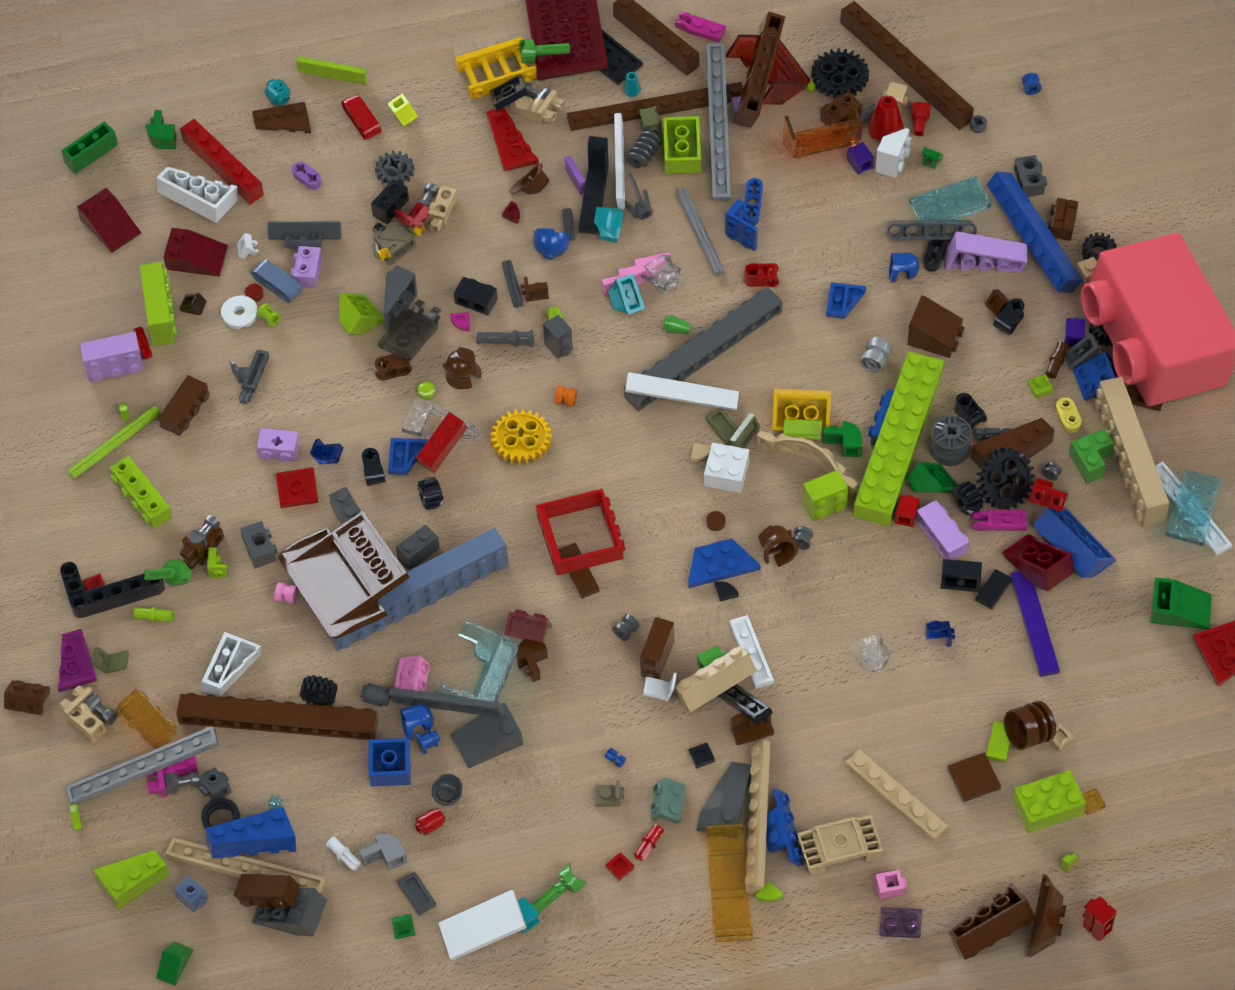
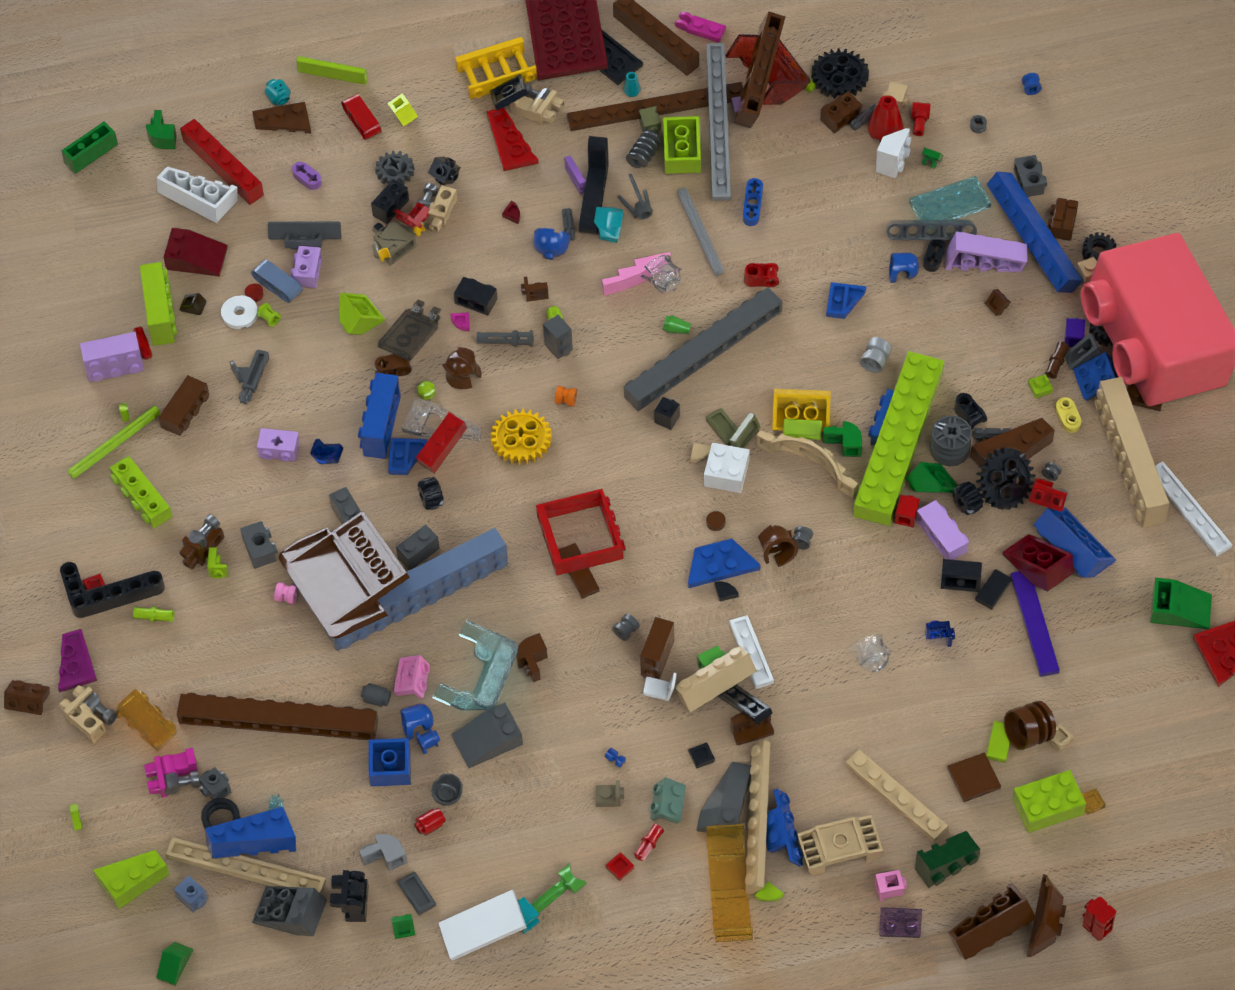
light grey tile [66,726,220,805] -> none
dark red slope [77,188,141,253] -> none
olive bracket [92,647,129,674] -> none
bright green piece [144,559,192,586] -> none
white wedge [201,632,261,697] -> none
reddish brown brick [233,874,301,909] -> none
white tile [237,233,258,259] -> none
red tile [276,467,319,508] -> none
black tyre [300,675,338,706] -> none
white axle [326,836,361,871] -> none
black piece [362,448,386,486] -> none
dark grey slope [383,265,418,335] -> none
dark grey tile [389,688,505,717] -> none
dark grey axle [502,260,523,308] -> none
dark red bracket [504,609,552,643] -> none
reddish brown piece [509,163,550,194] -> none
bright green piece [519,39,570,64] -> none
teal slope [608,274,645,315] -> none
white tile [614,113,625,209] -> none
white tile [625,372,739,411] -> none
blue bracket [725,198,758,251] -> none
clear orange windscreen [783,100,863,159] -> none
lime brick [802,470,848,521] -> none
reddish brown brick [840,1,974,130] -> none
dark purple brick [847,142,874,174] -> none
reddish brown slope [907,295,965,358] -> none
dark pink hinge [972,510,1027,531] -> none
black piece [993,298,1025,335] -> none
lime tile [1061,852,1079,872] -> none
bright green brick [1069,429,1114,484] -> none
clear light blue plate [1165,469,1223,546] -> none
none -> black hips [330,870,369,922]
none -> blue brick [358,373,401,459]
none -> black brick [428,157,461,185]
none -> black brick [654,397,680,430]
none -> dark green wedge [915,830,981,888]

